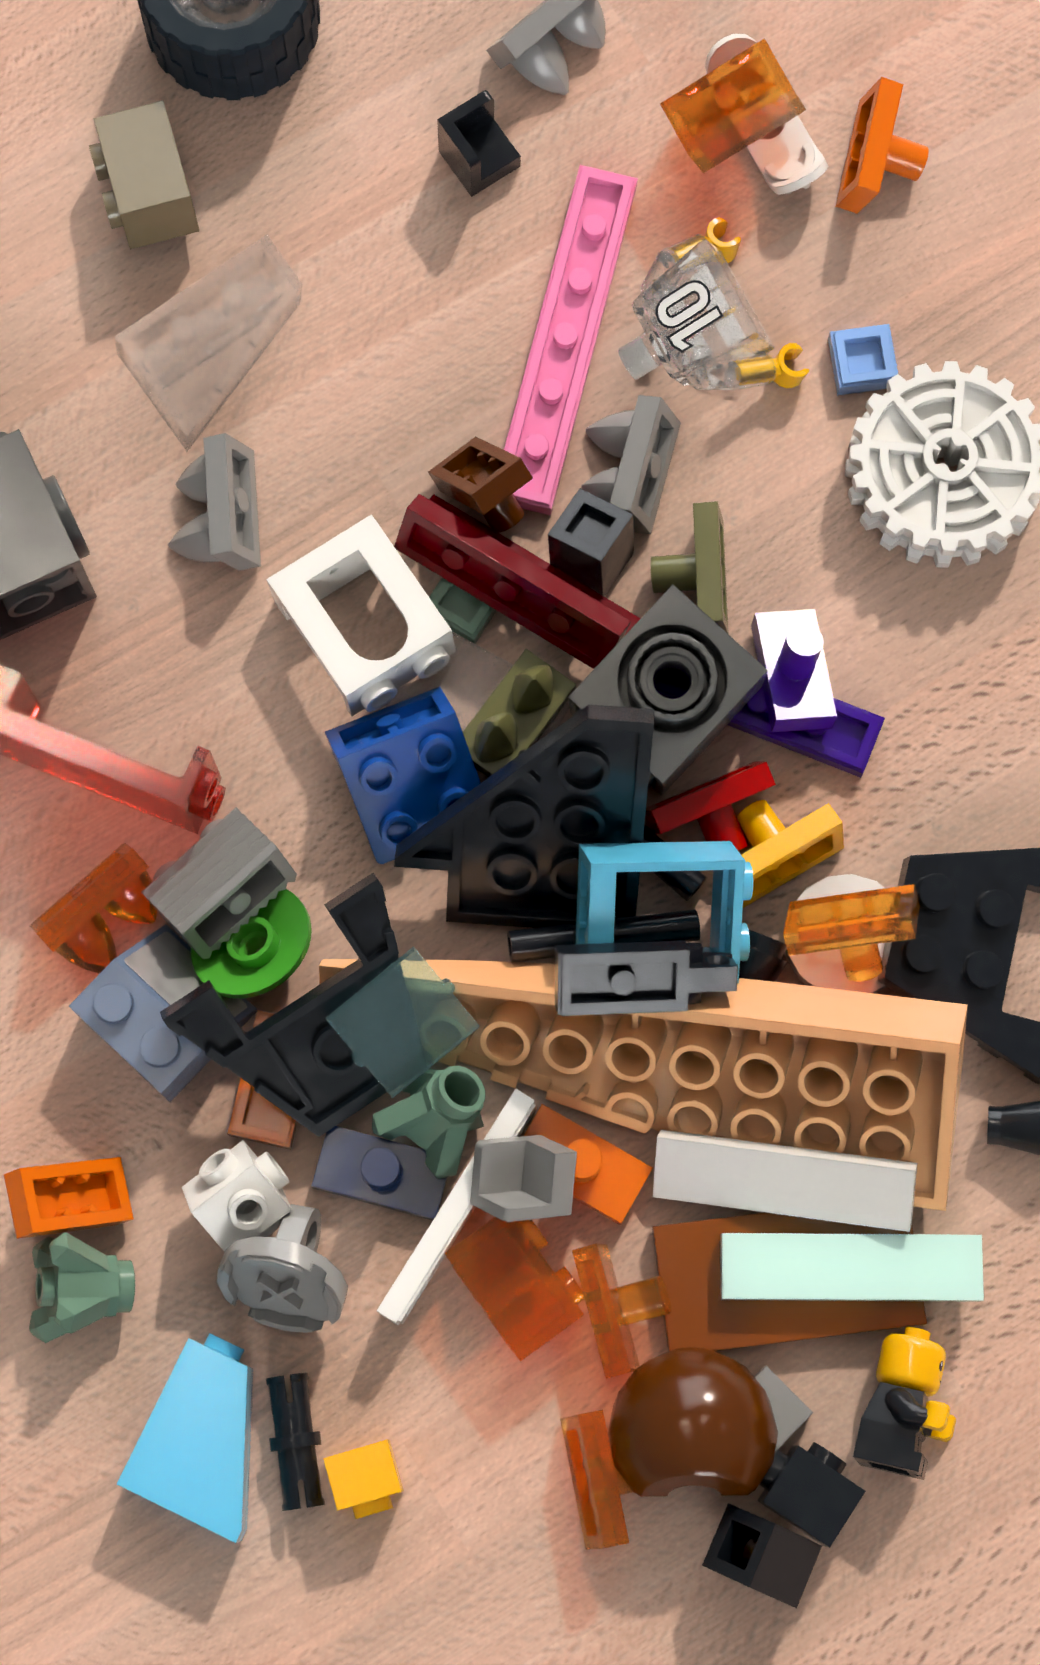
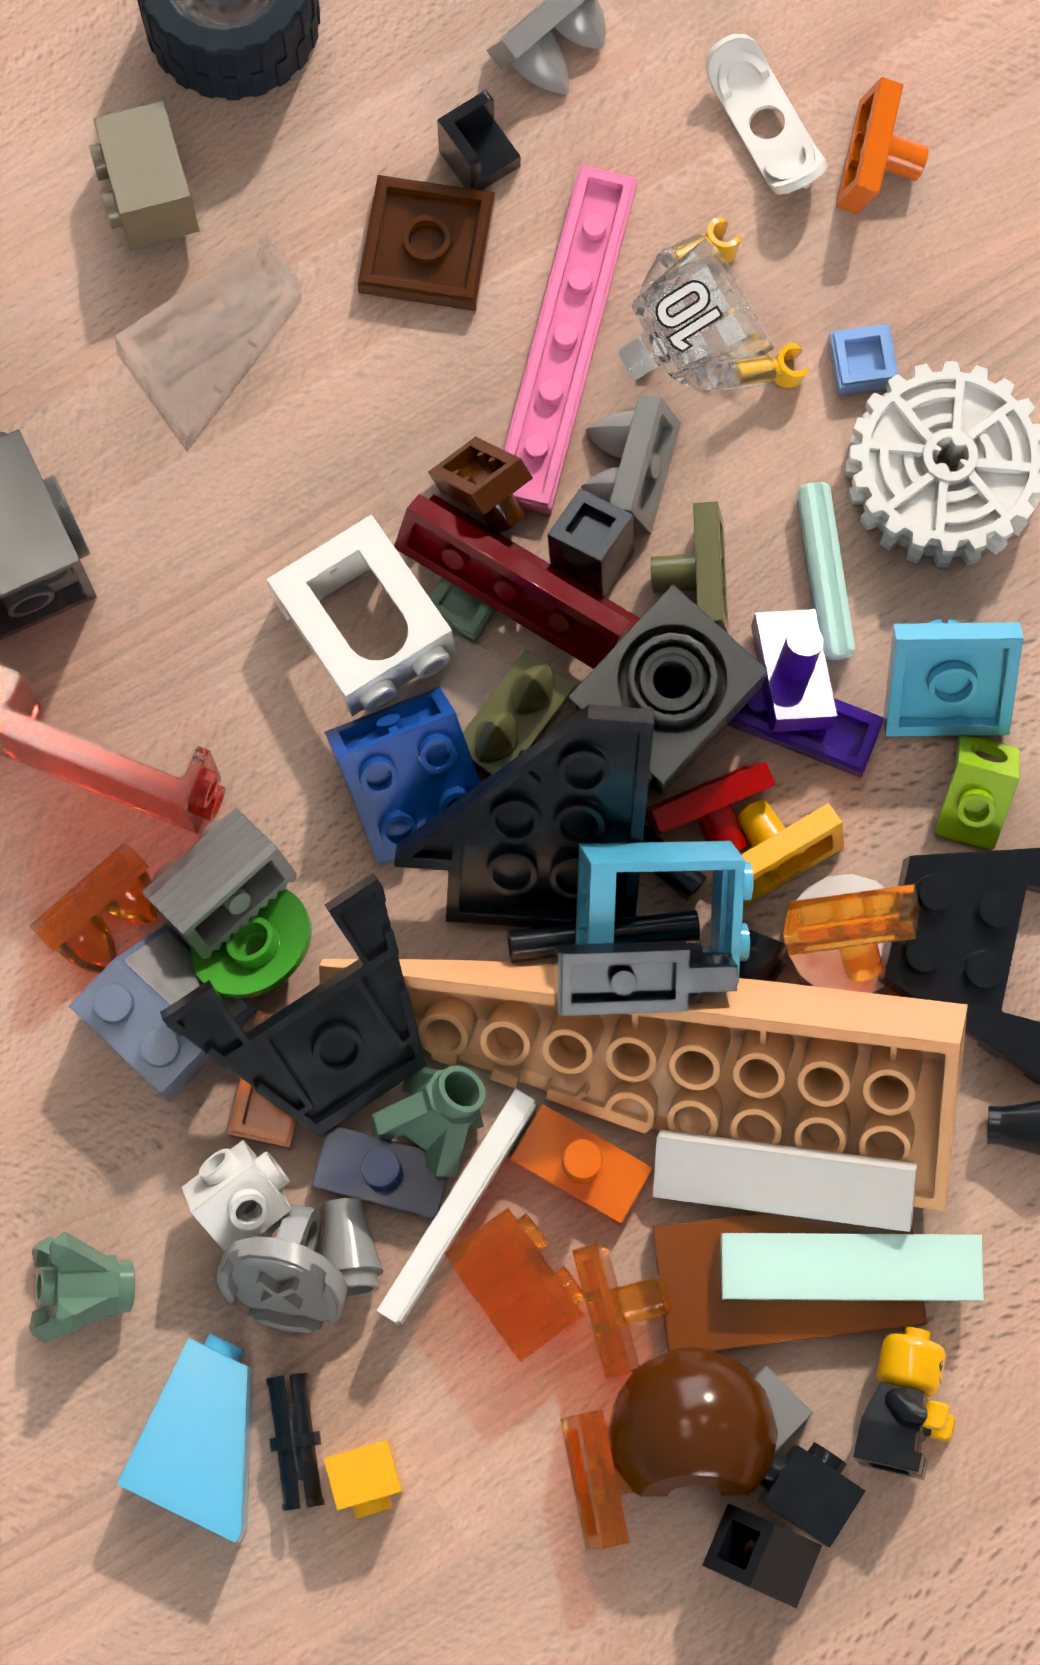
orange tile [4,1157,134,1239] -> none
light grey tile [168,433,261,571] -> none
clear light blue piece [326,946,480,1098] -> none
light grey panel [470,1135,577,1222] -> none
clear orange brick [660,38,806,173] -> none
none -> light grey cone [322,1198,384,1298]
none -> reddish brown tile [358,175,495,311]
none -> light aqua axle [797,482,855,661]
none -> medium azure tile [883,619,1024,737]
none -> lime bracket [935,735,1020,850]

